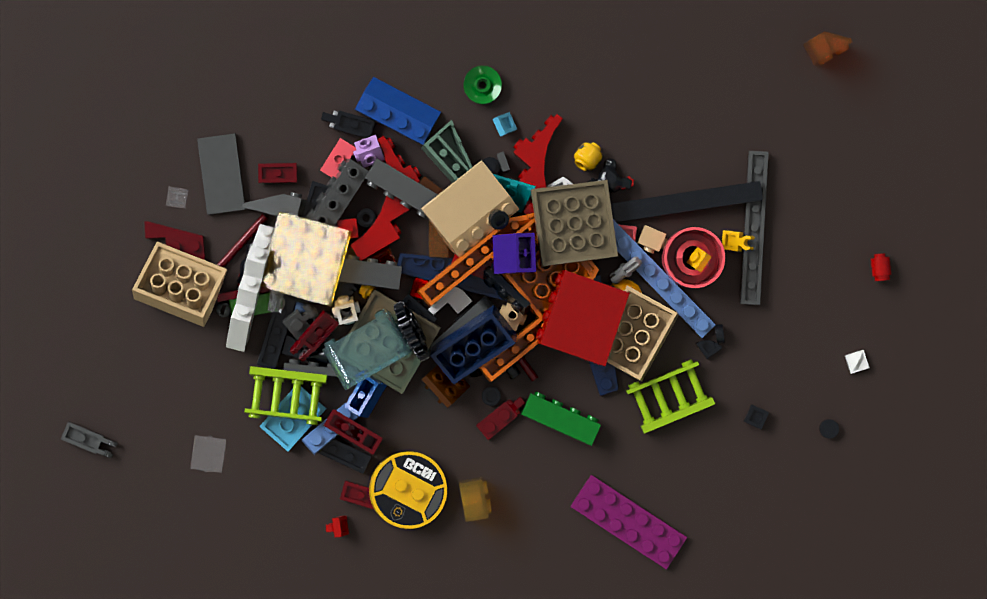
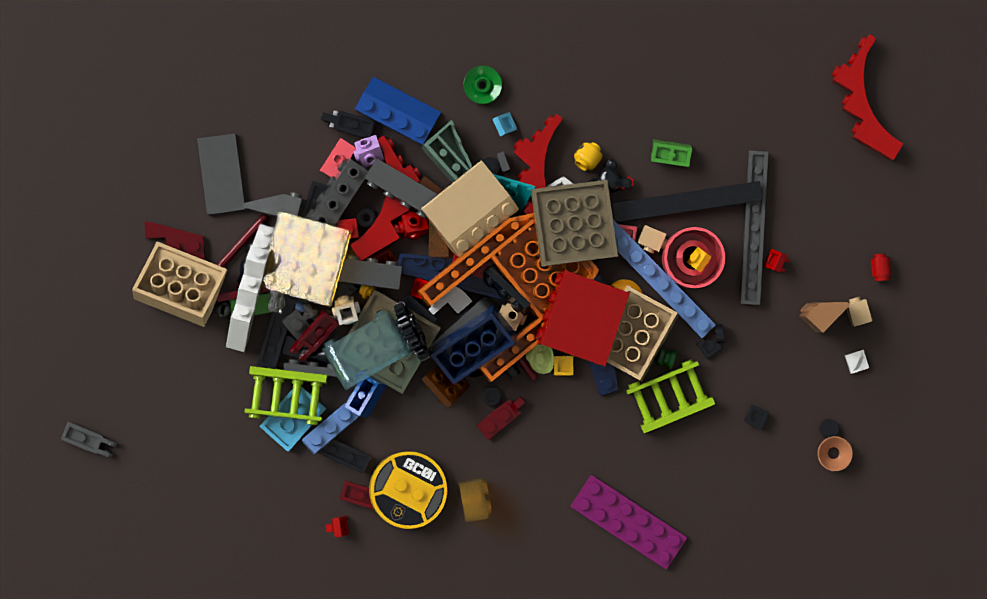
clear tile [166,186,189,209] -> none
clear piece [190,435,226,473] -> none
dark red plate [258,163,297,183] -> none
dark red slope [323,409,383,455] -> none
black tile [488,209,509,230] -> none
dark purple slope [492,233,536,274] -> none
green brick [521,391,601,446] -> none
light grey axle [610,257,642,284] -> none
yellow plate [722,230,755,251] -> none
clear orange slope [803,31,853,65] -> none
none -> red brick [398,211,429,240]
none -> yellowish green hat [526,344,554,374]
none -> yellow plate [554,356,573,375]
none -> bright green hinge [651,139,692,167]
none -> dark green wheel [656,347,677,369]
none -> red tile [764,249,790,273]
none -> medium nougat slope [799,302,850,333]
none -> nougat piece [817,436,853,471]
none -> red arch [831,34,903,161]
none -> tan brick [846,296,872,327]

